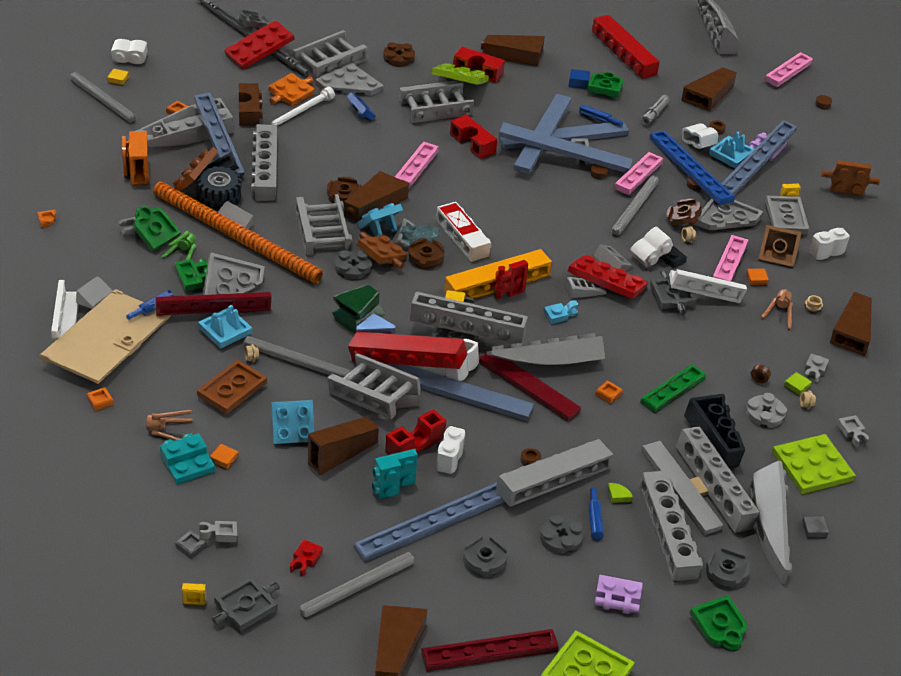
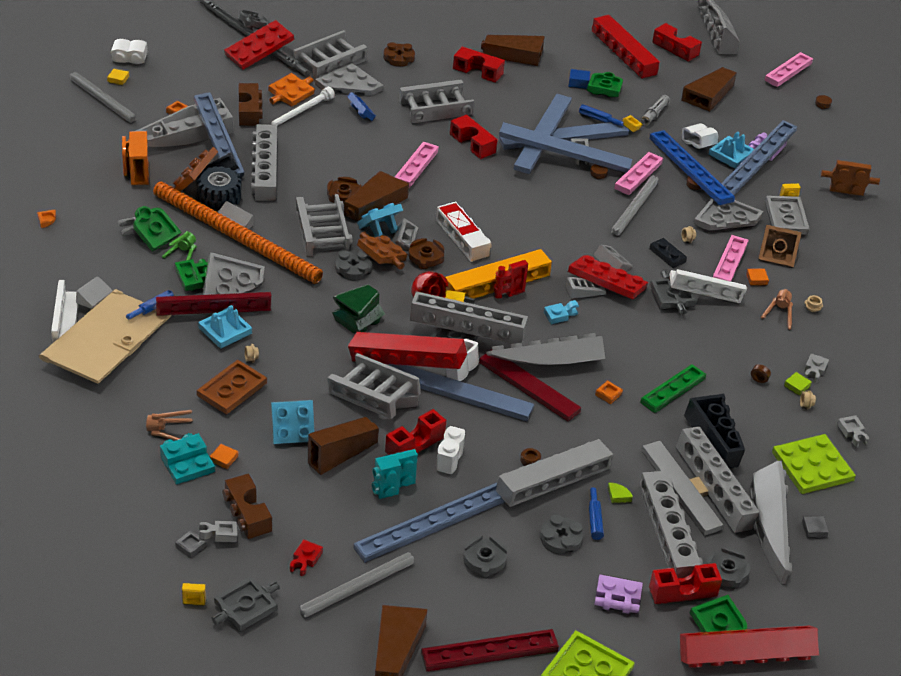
orange tile [86,387,114,411] -> none
light grey axle [244,336,351,378] -> none
light blue slope [356,314,395,334] -> none
clear light blue plate [401,225,440,241] -> none
lime plate [431,63,489,85] -> none
white brick [630,227,673,268] -> none
reddish brown plate [666,198,702,227] -> none
reddish brown tile [709,120,726,135] -> none
light grey plate [746,393,787,428] -> none
white brick [809,228,850,260] -> none
reddish brown slope [830,292,872,356] -> none
none -> reddish brown arch [222,473,272,539]
none -> red cylinder [411,271,448,298]
none -> yellow tile [622,115,643,132]
none -> red arch [649,563,722,604]
none -> red arch [652,23,702,62]
none -> red brick [680,625,819,667]

